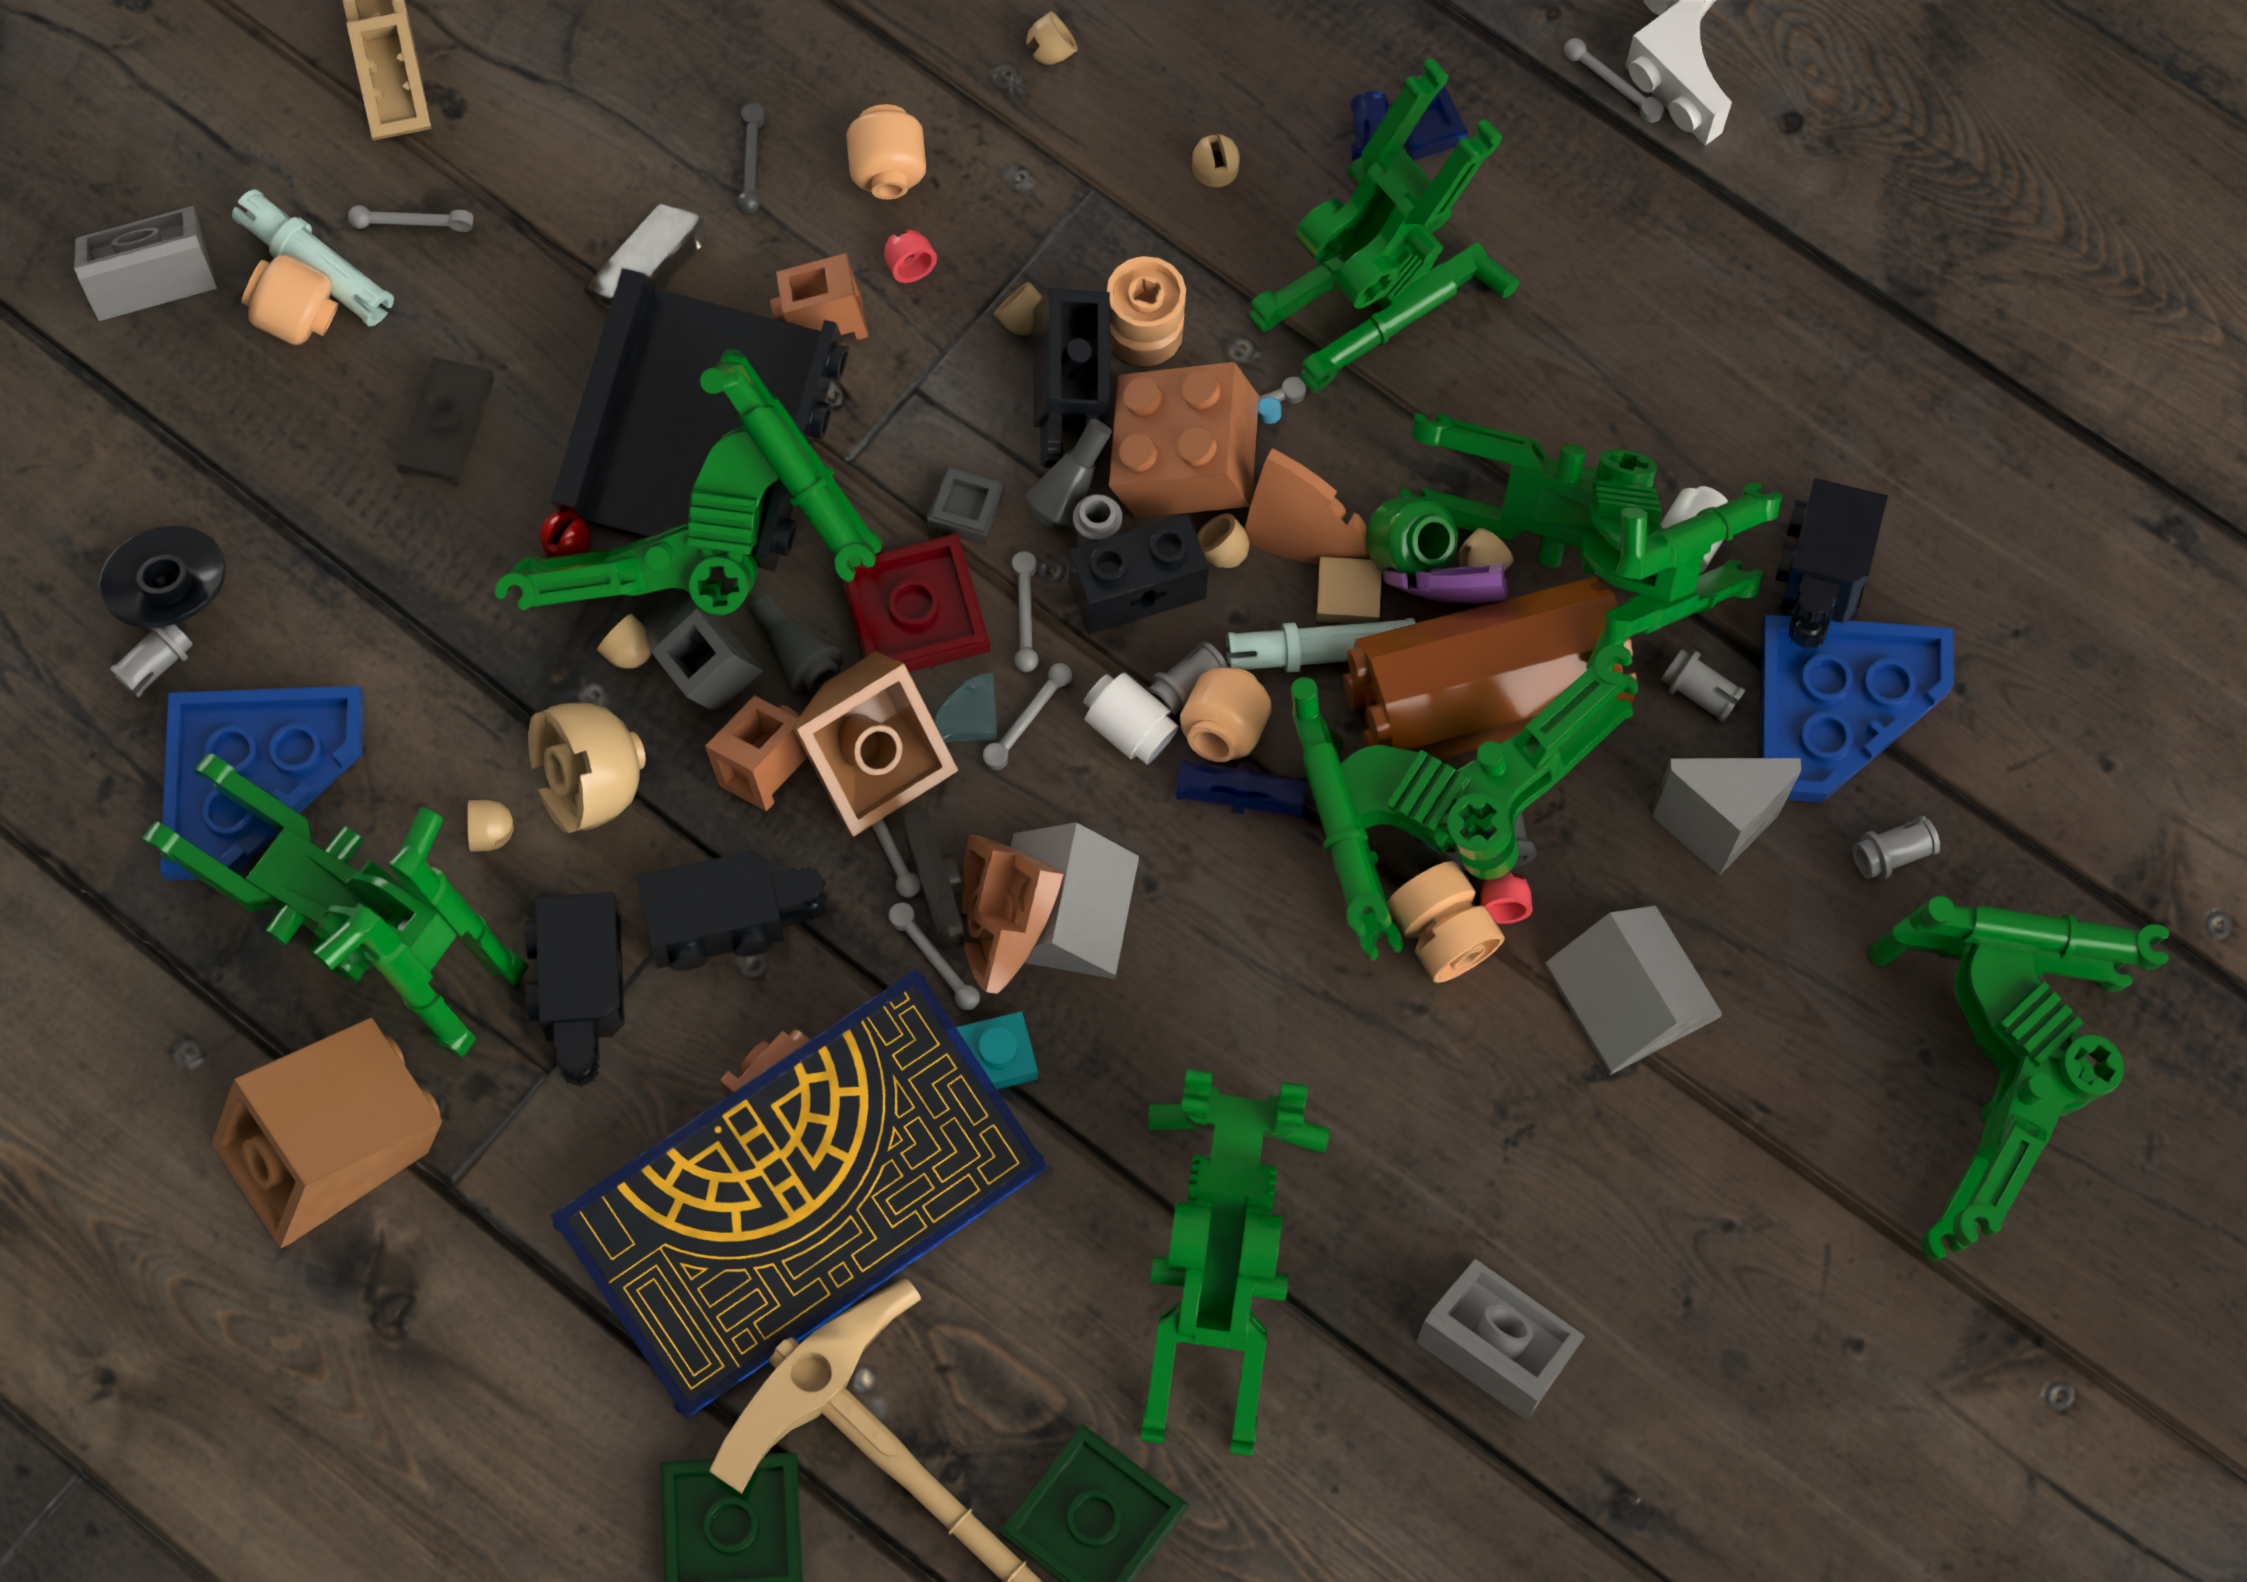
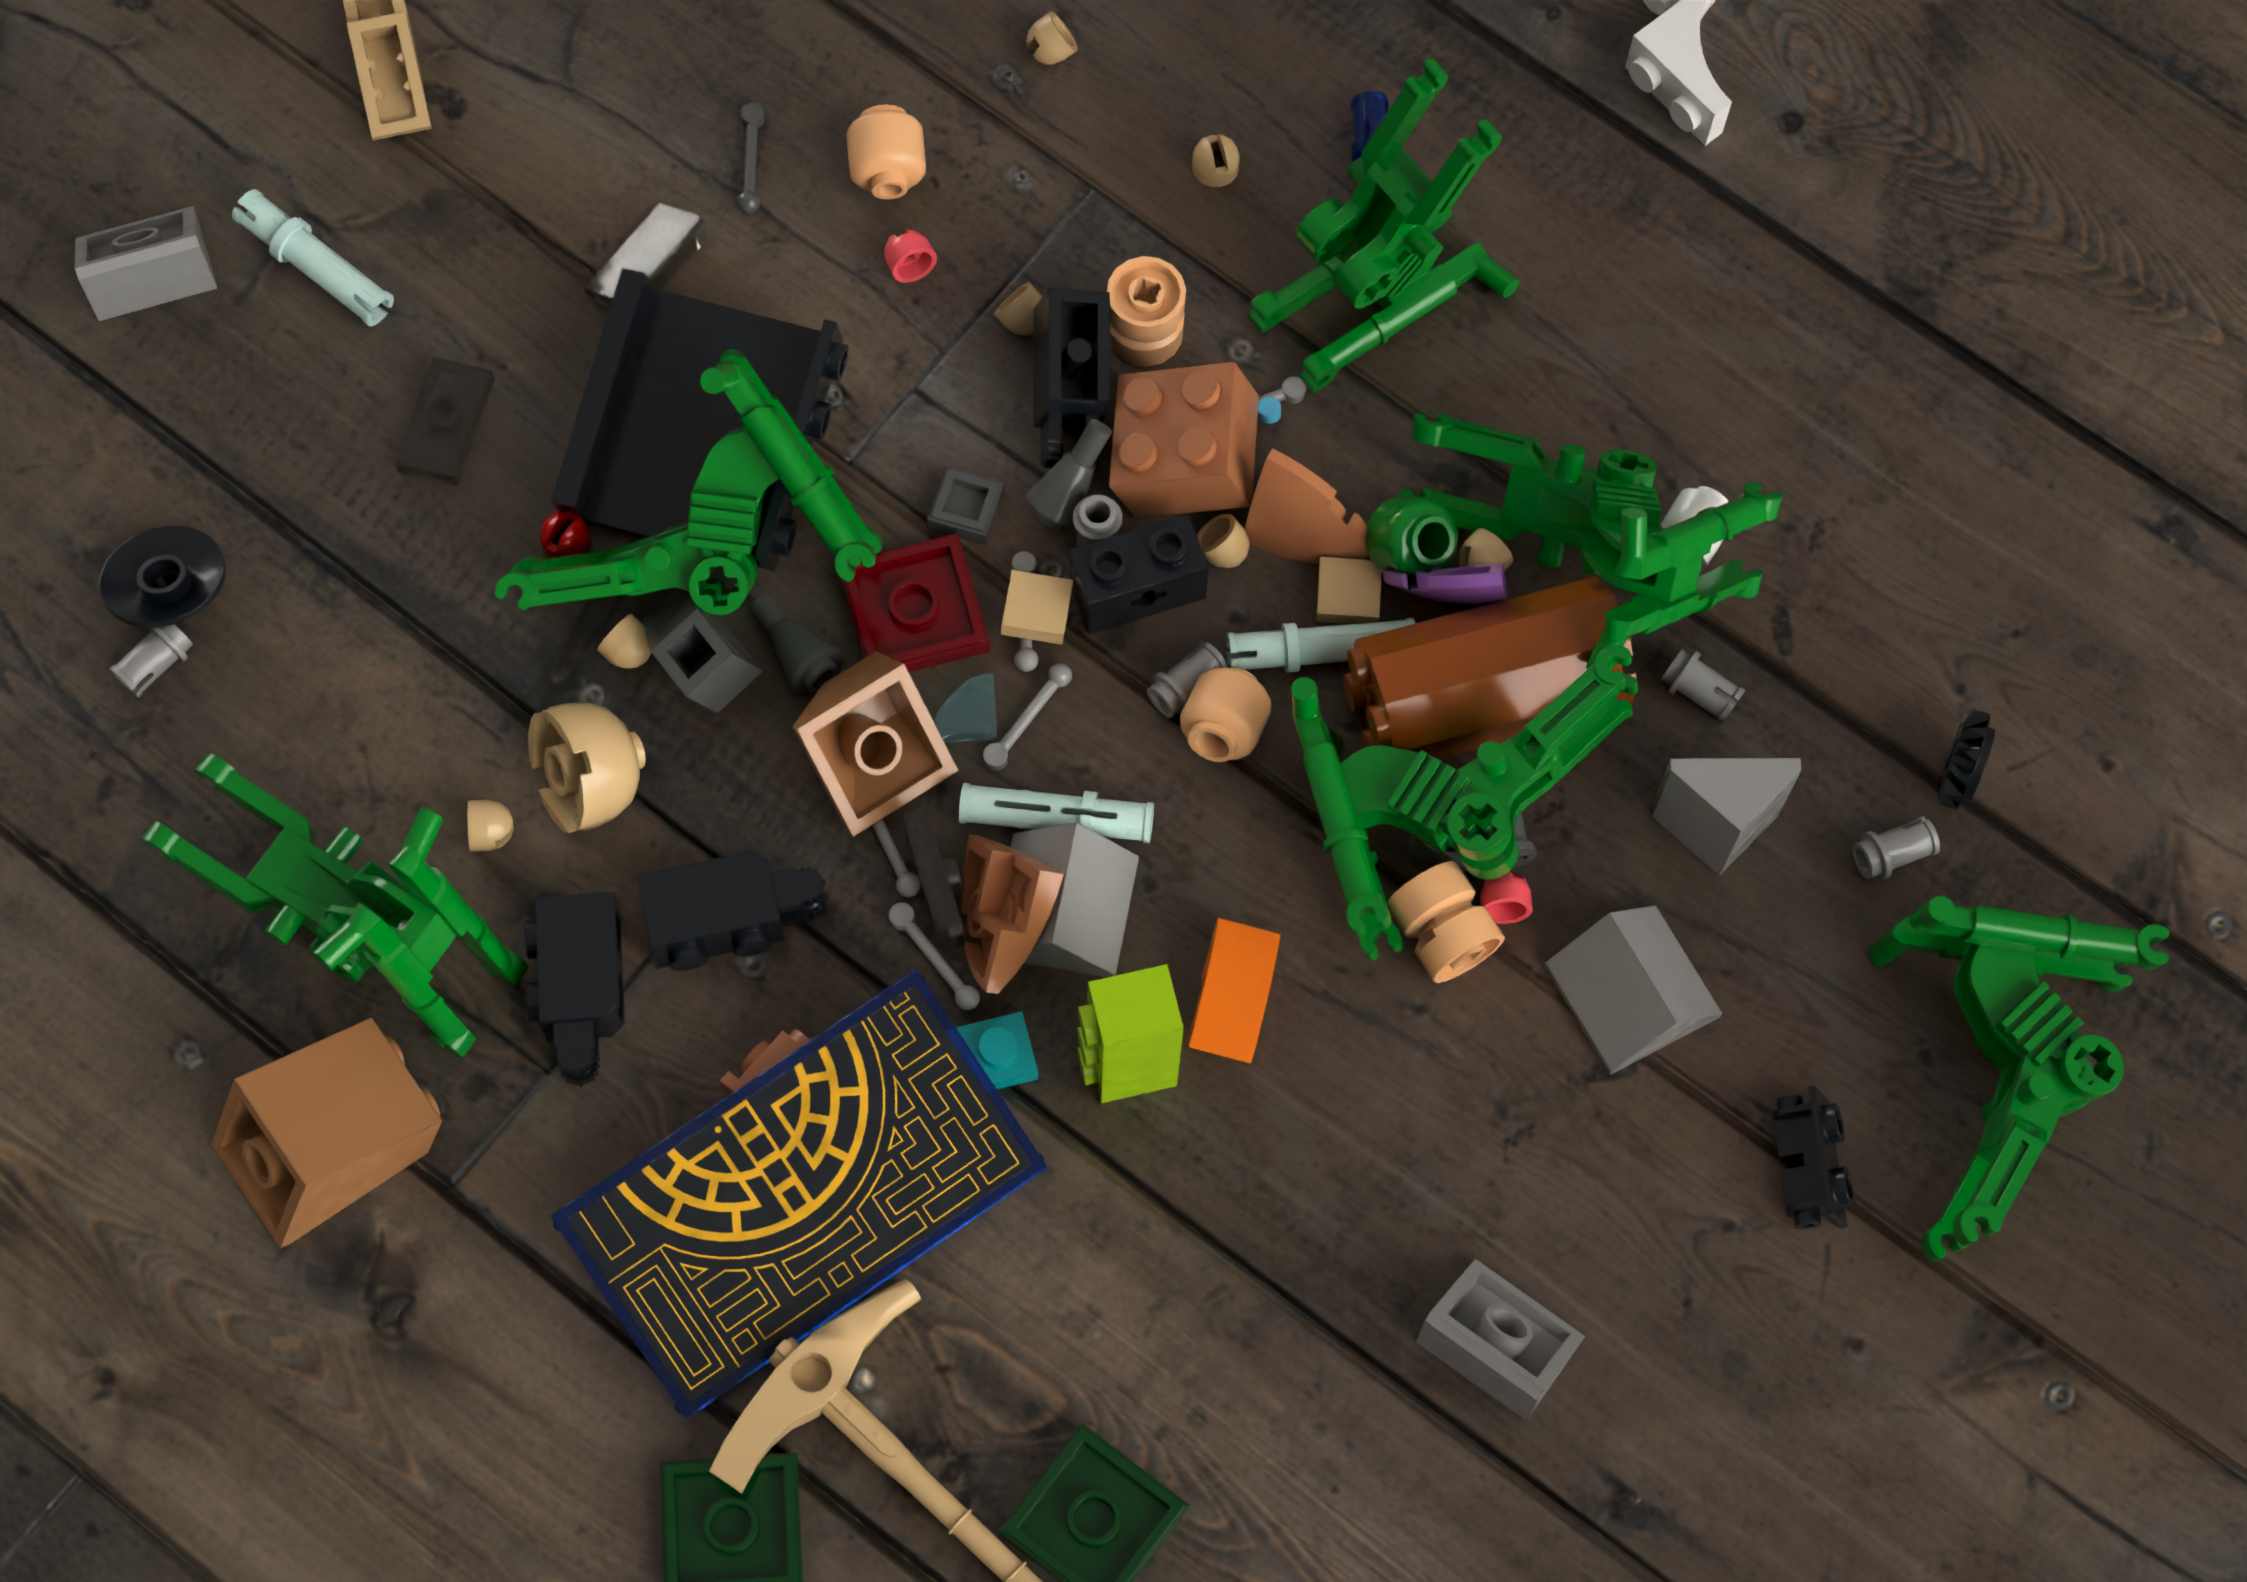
blue plate [160,686,365,881] -> none
light nougat head [241,254,339,346] -> none
light grey hinge [348,205,474,232] -> none
nougat brick [705,695,808,811] -> none
nougat brick [770,253,869,340] -> none
white brick [1083,672,1179,765] -> none
green piece [1140,1069,1330,1456] -> none
clear blue pin [1176,759,1308,818] -> none
clear blue tile [1389,85,1468,161] -> none
light grey hinge [1564,38,1665,123] -> none
blue plate [1759,614,1954,803] -> none
black hinge [1775,478,1888,649] -> none
none -> light aqua pin [959,783,1154,843]
none -> tan tile [1001,570,1073,645]
none -> lime brick [1077,964,1184,1103]
none -> orange slope [1186,917,1281,1064]
none -> black hinge [1772,1085,1854,1229]
none -> black gear [1937,709,1995,810]

